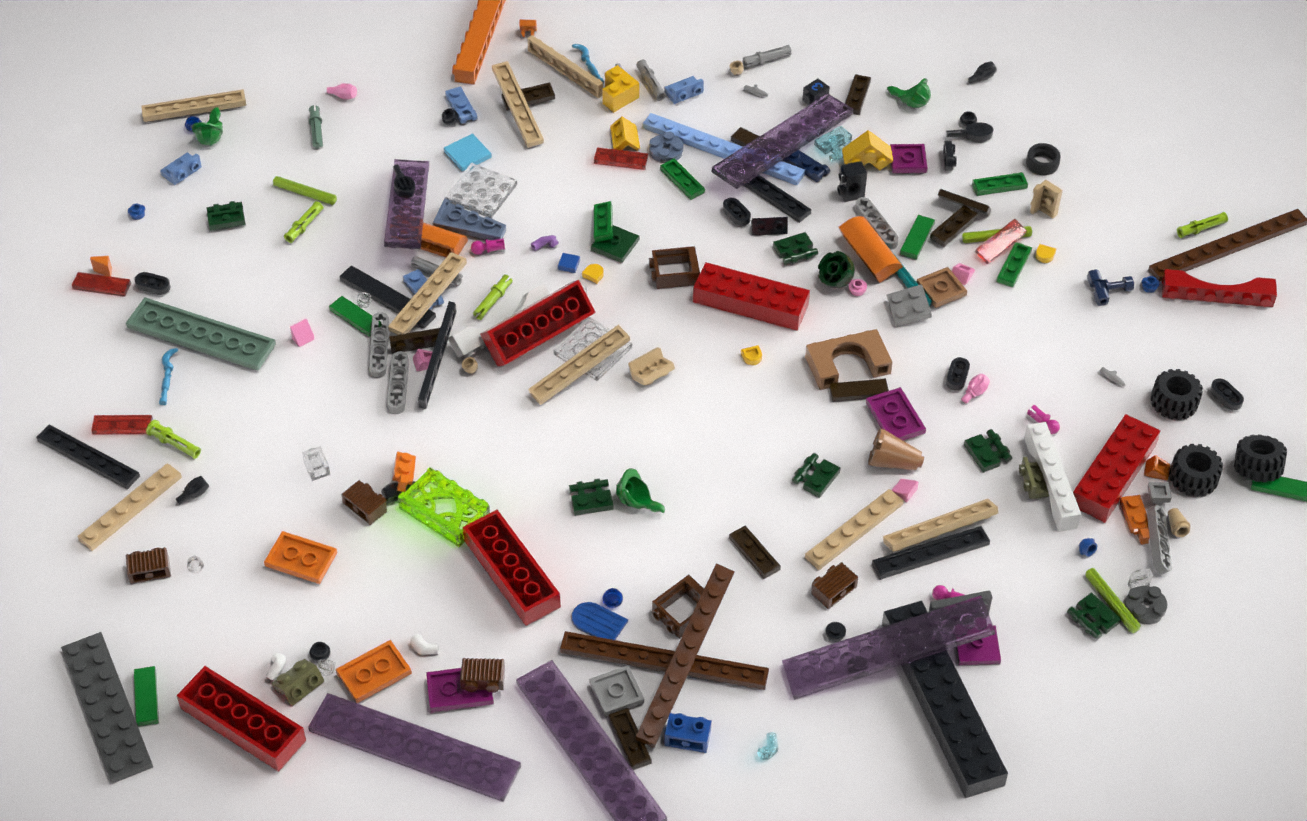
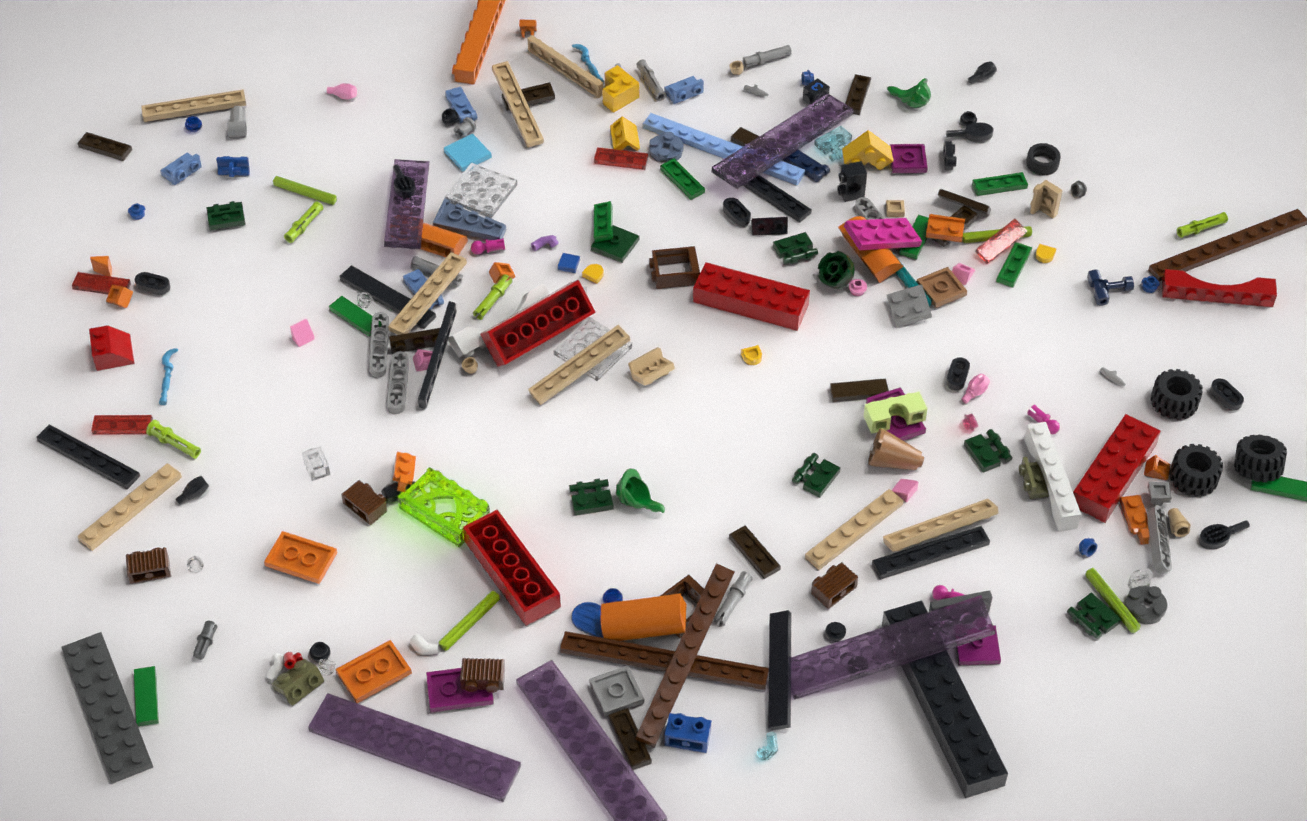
sand green plate [126,297,276,371] -> none
red brick [176,666,306,772] -> none
green piece [192,107,223,145] -> none
sand green axle [309,105,323,149] -> none
medium nougat arch [805,329,893,390] -> none
none -> dark brown tile [77,132,132,161]
none -> red slope [89,325,135,371]
none -> orange slope [106,285,133,308]
none -> dark grey axle [193,620,218,660]
none -> blue hips [216,156,250,177]
none -> light grey piece [227,106,247,137]
none -> red arm [283,652,303,669]
none -> lime axle [439,590,500,651]
none -> light grey bush [453,117,476,139]
none -> orange slope [489,262,516,283]
none -> orange brick [601,593,687,641]
none -> light grey pin [713,571,753,626]
none -> black tile [768,610,791,731]
none -> blue plate [801,70,814,85]
none -> dark pink plate [844,218,922,250]
none -> yellowish green arch [863,392,928,434]
none -> tan tile [886,200,905,217]
none -> orange plate [926,214,965,242]
none -> clear pink plate [962,413,978,432]
none -> dark grey plate [1071,180,1087,198]
none -> black piece [1199,520,1250,550]

